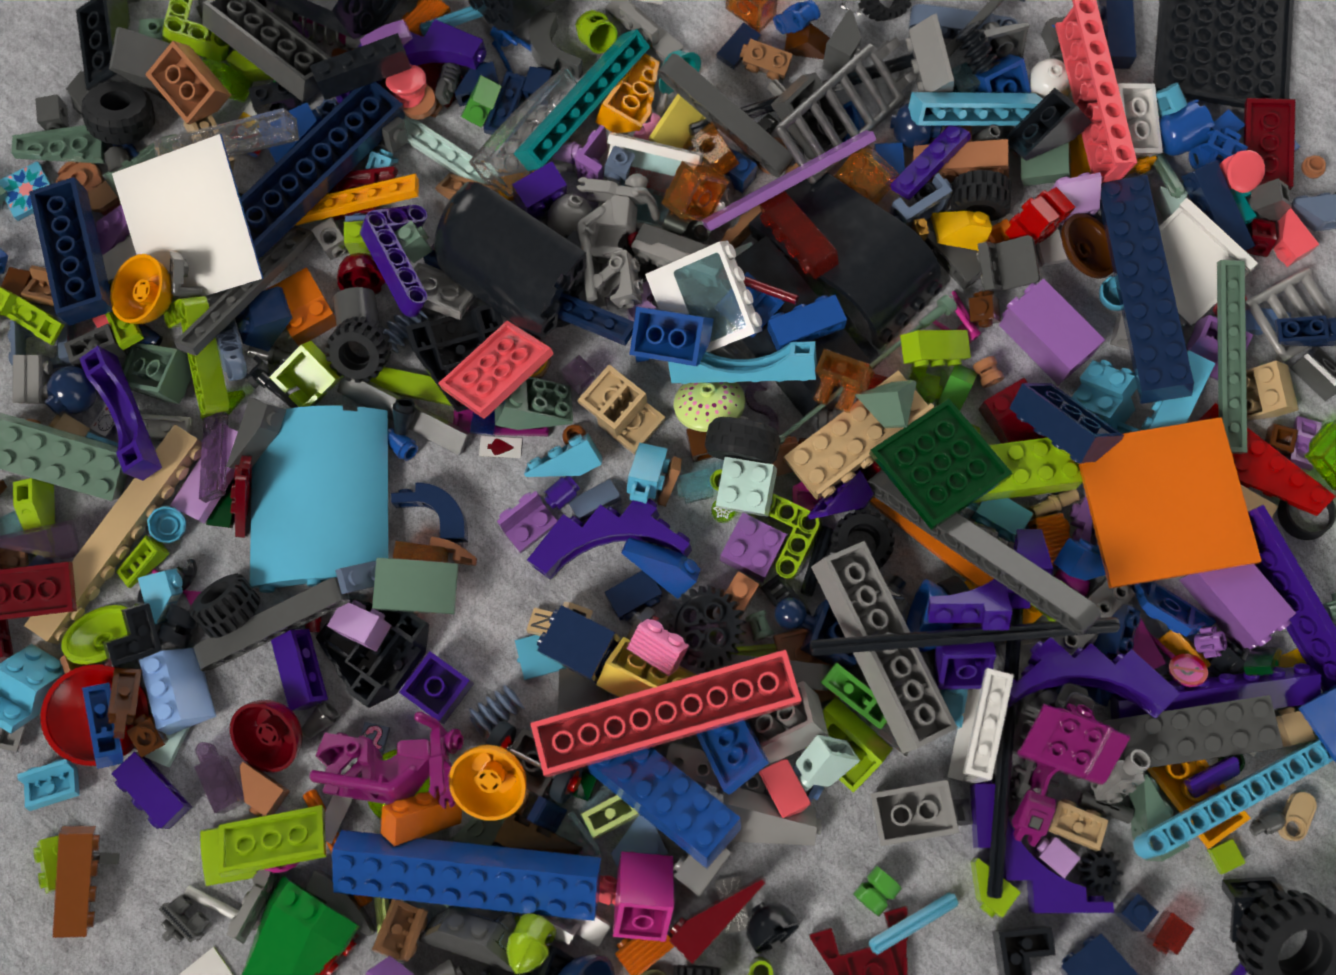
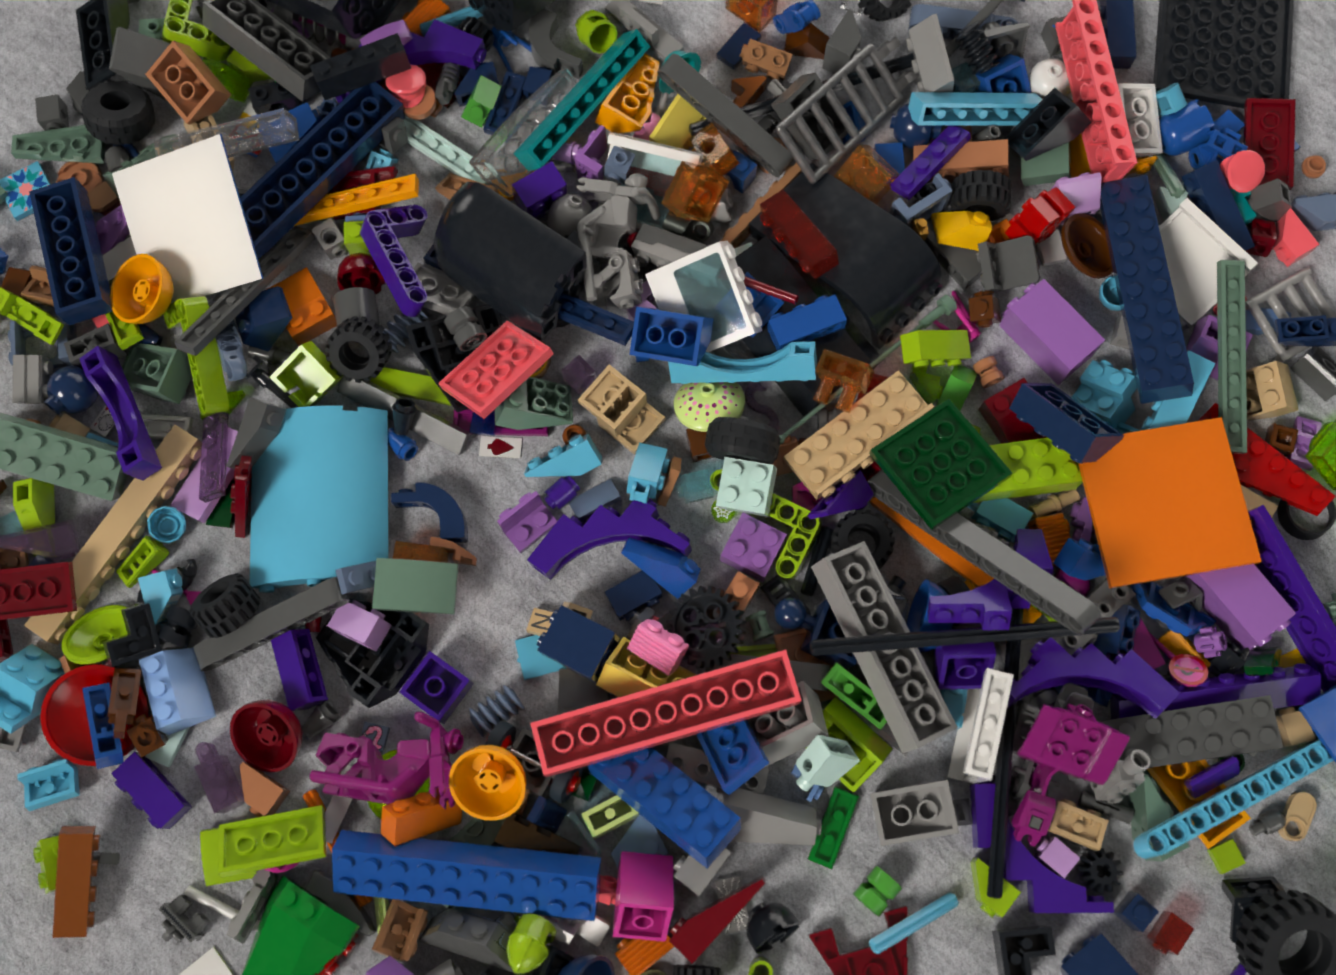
dark grey plate [170,251,202,297] -> none
sand green brick [394,221,433,263] -> none
medium lavender tile [701,130,876,231] -> none
coral slope [759,759,811,818] -> none
sand green slope [855,380,916,428] -> none
none -> dark grey wheel [444,306,487,352]
none -> black gear [458,16,496,51]
none -> dark orange slope [731,76,767,108]
none -> green tile [807,786,859,869]
none -> dark grey bracket [1159,577,1203,612]

